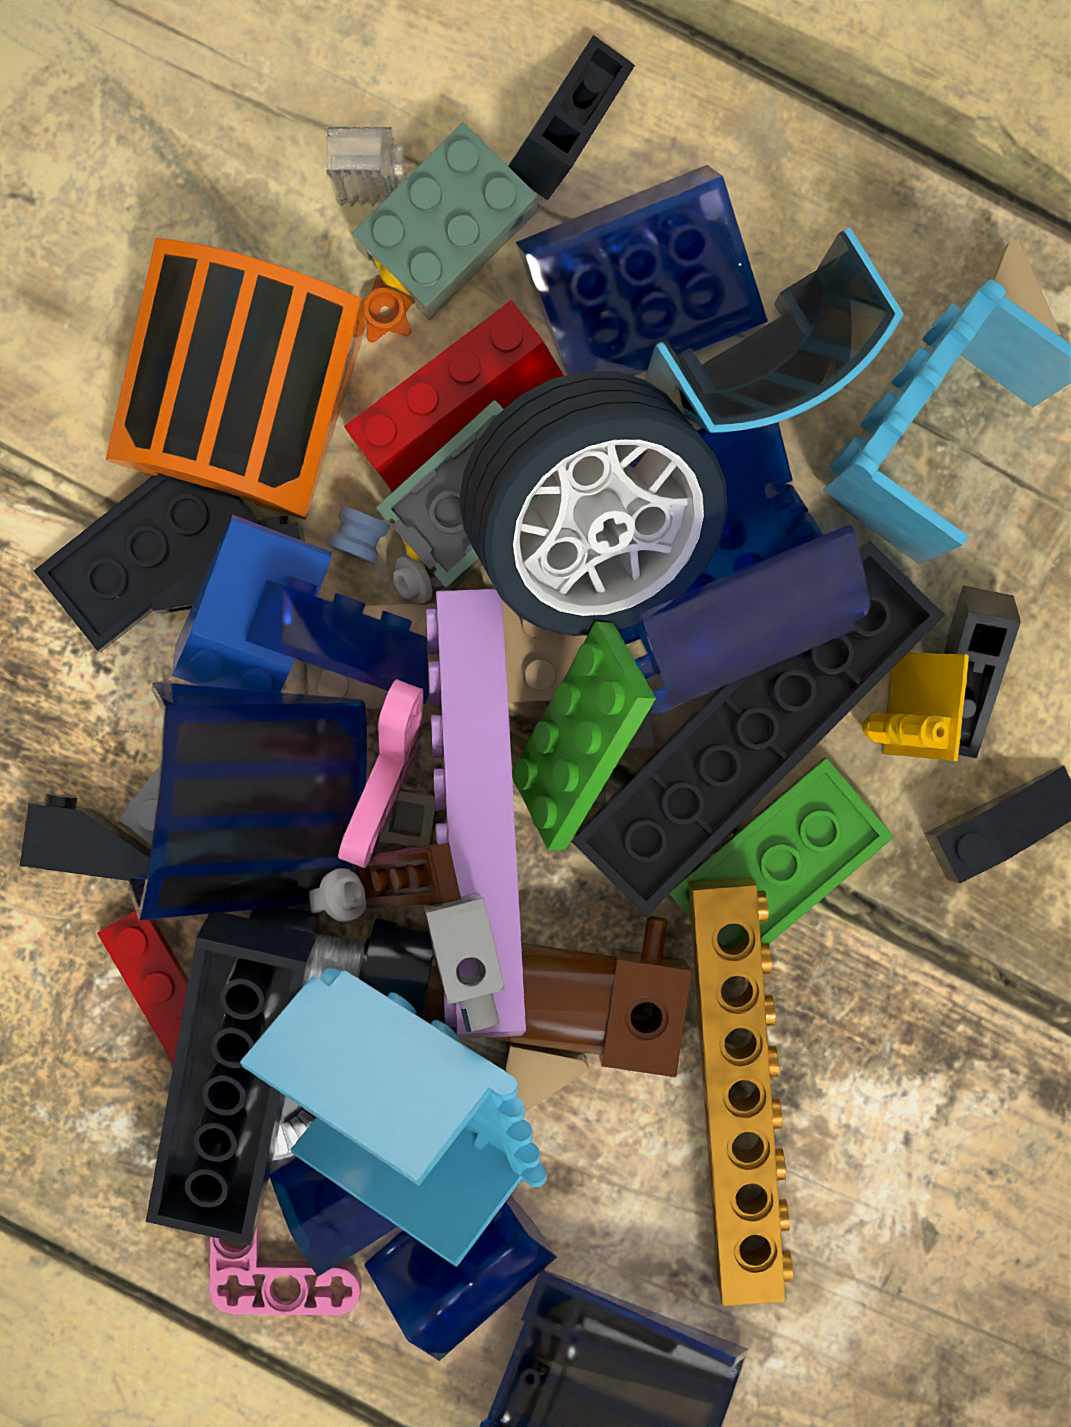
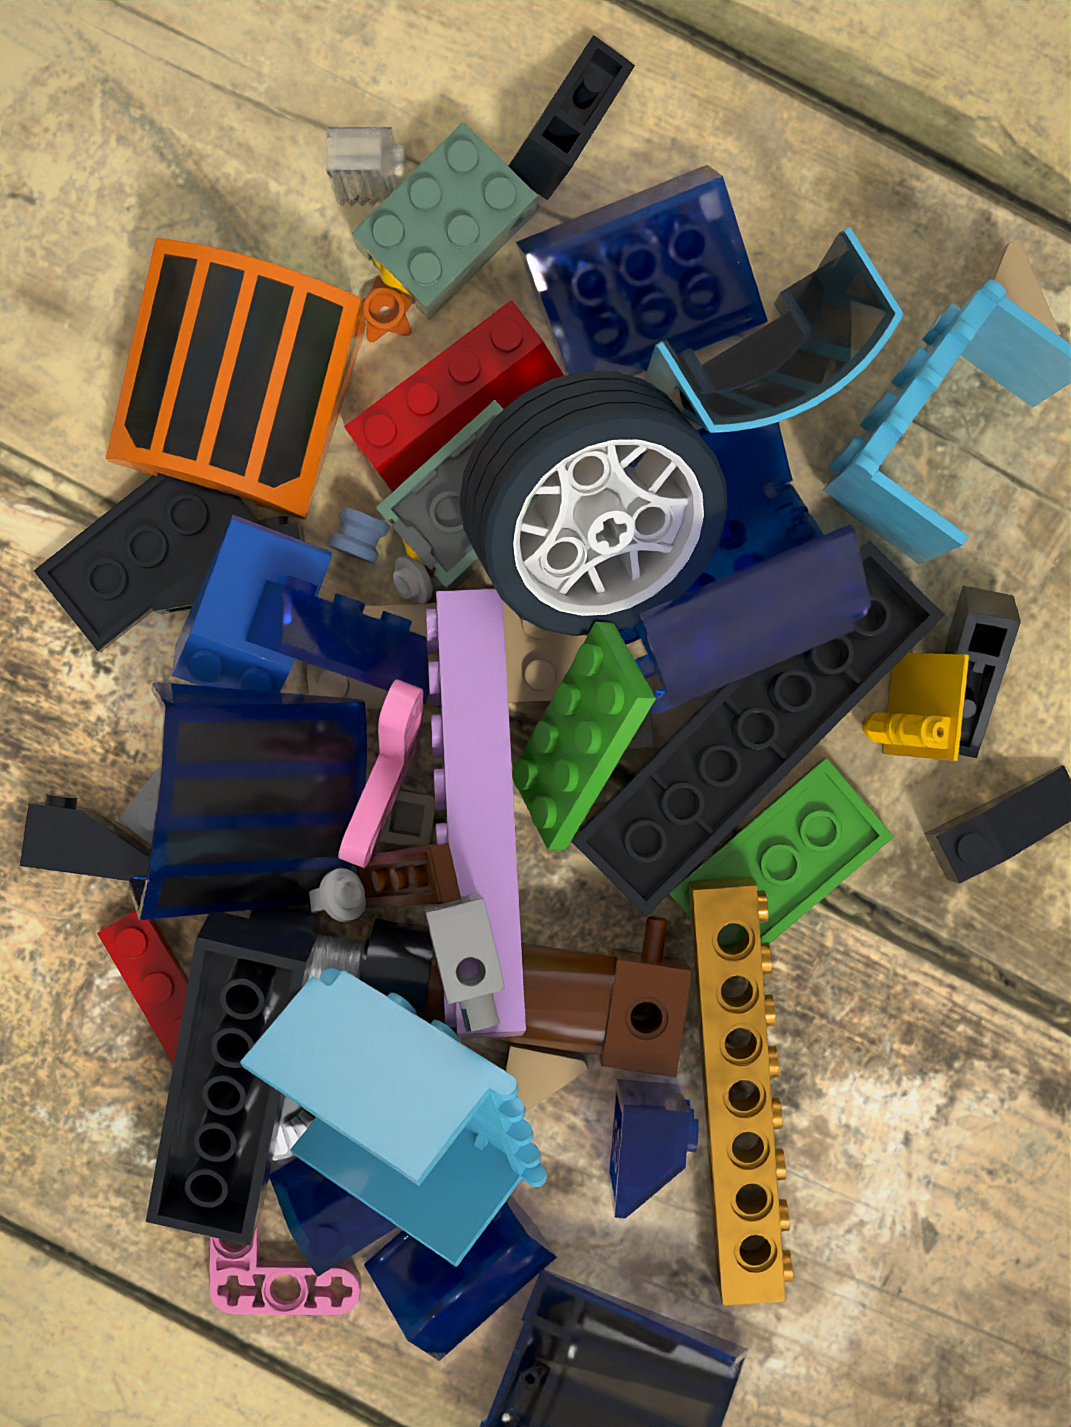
none -> clear blue slope [608,1079,699,1219]

